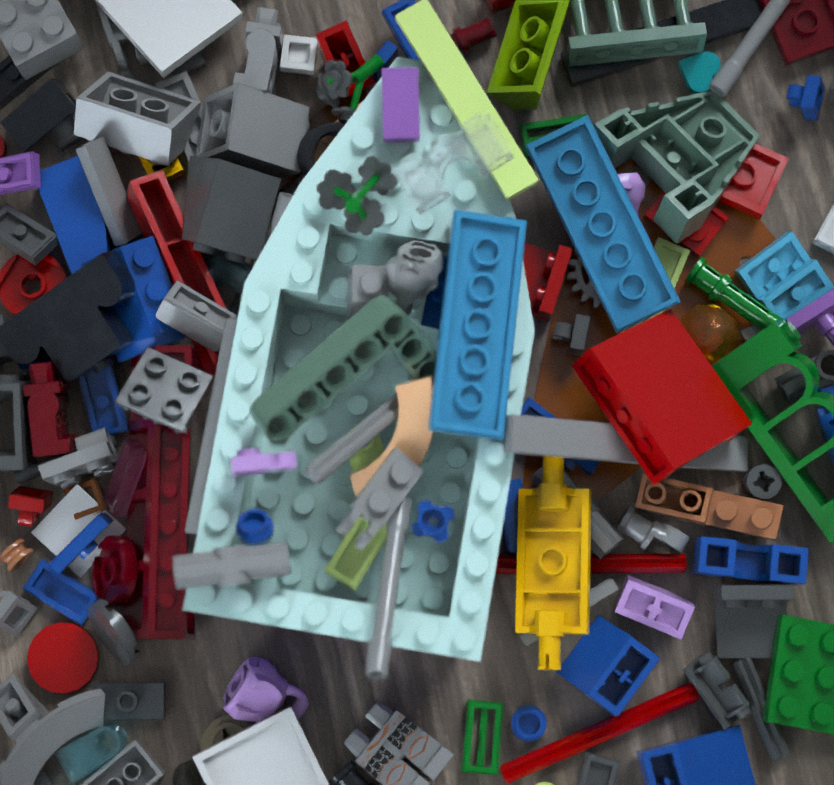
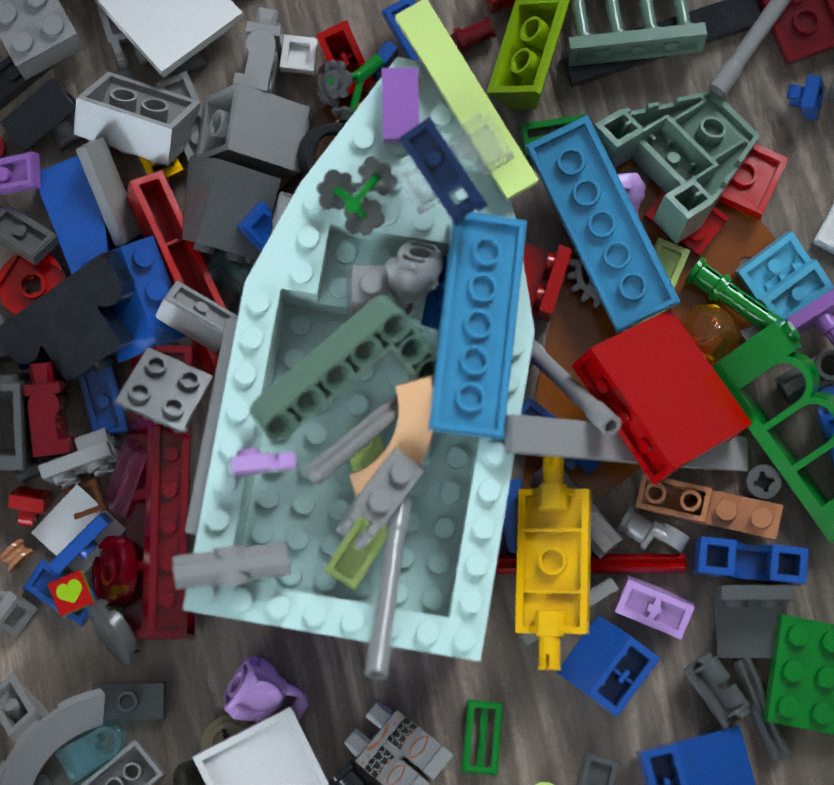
red tile [27,622,100,694] -> none
blue plate [236,509,274,545] -> none
blue plate [412,500,454,542] -> none
red axle [500,683,699,783] -> none
blue plate [511,705,547,741] -> none
dark grey tile [553,314,590,356] -> none
teal tile [677,51,721,94] -> none
none -> red tile [47,570,95,617]
none -> blue tile [237,201,272,251]
none -> dark blue plate [398,117,488,227]
none -> light grey piece [530,338,621,436]

